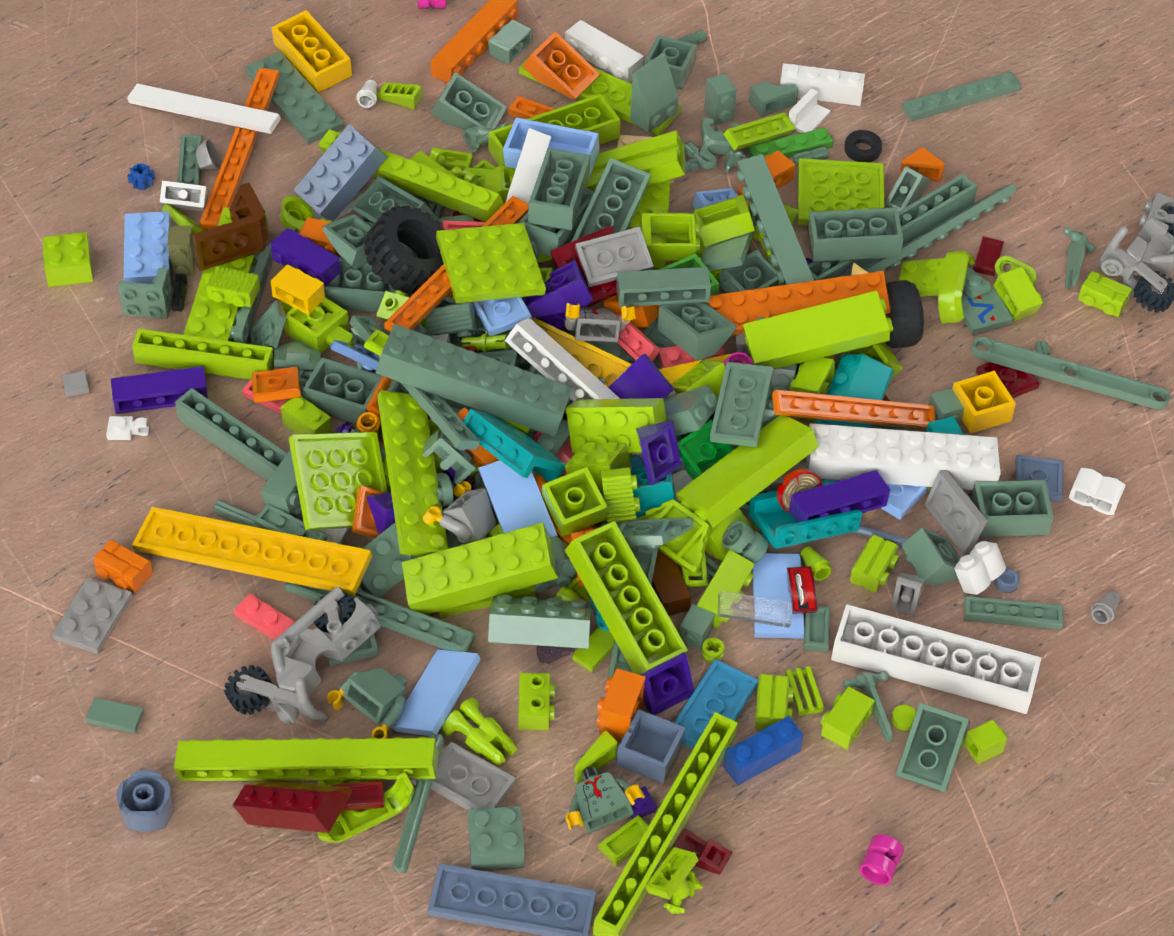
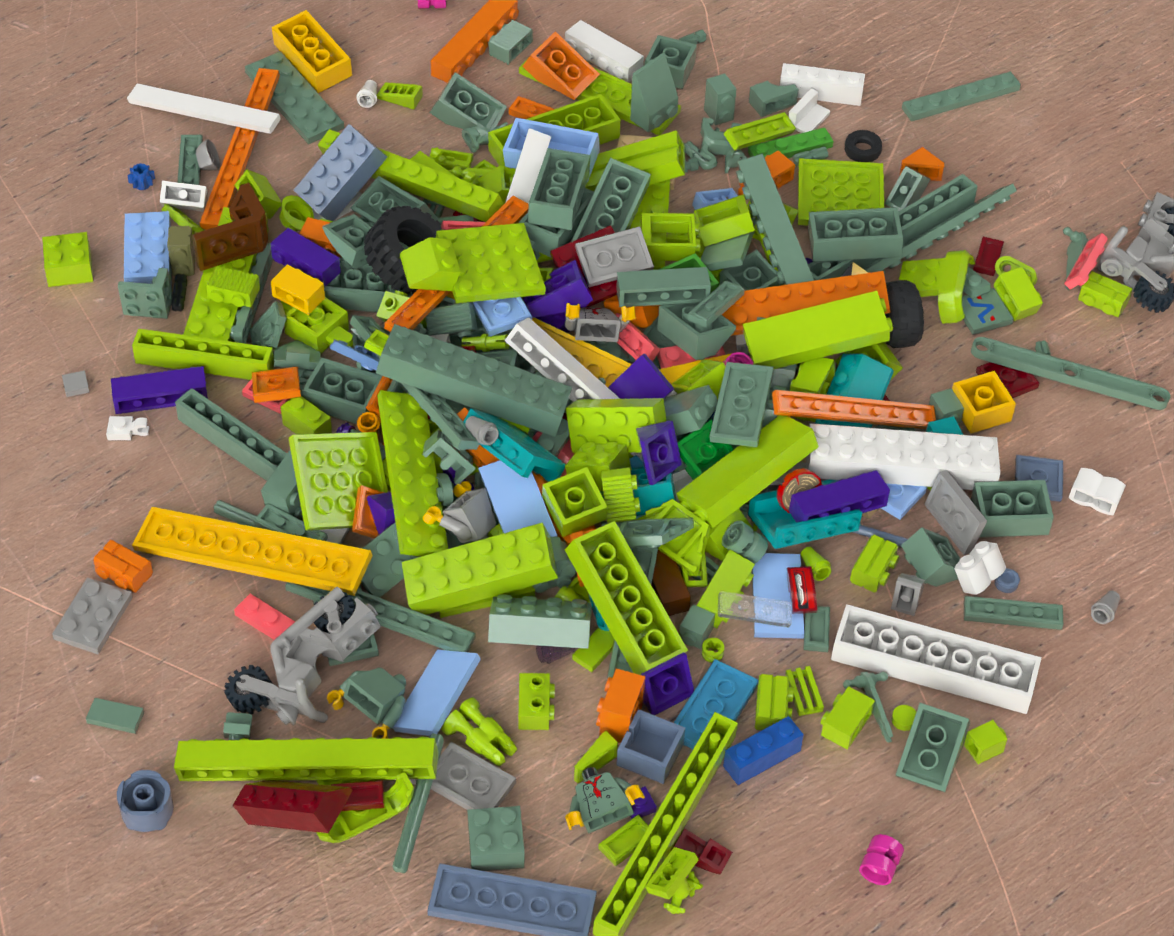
none -> sand green bracket [223,712,252,740]
none -> lime brick [234,169,282,219]
none -> lime slope [400,237,461,291]
none -> light grey cone [465,416,499,445]
none -> sand green tile [688,281,745,328]
none -> coral plate [1064,233,1108,289]

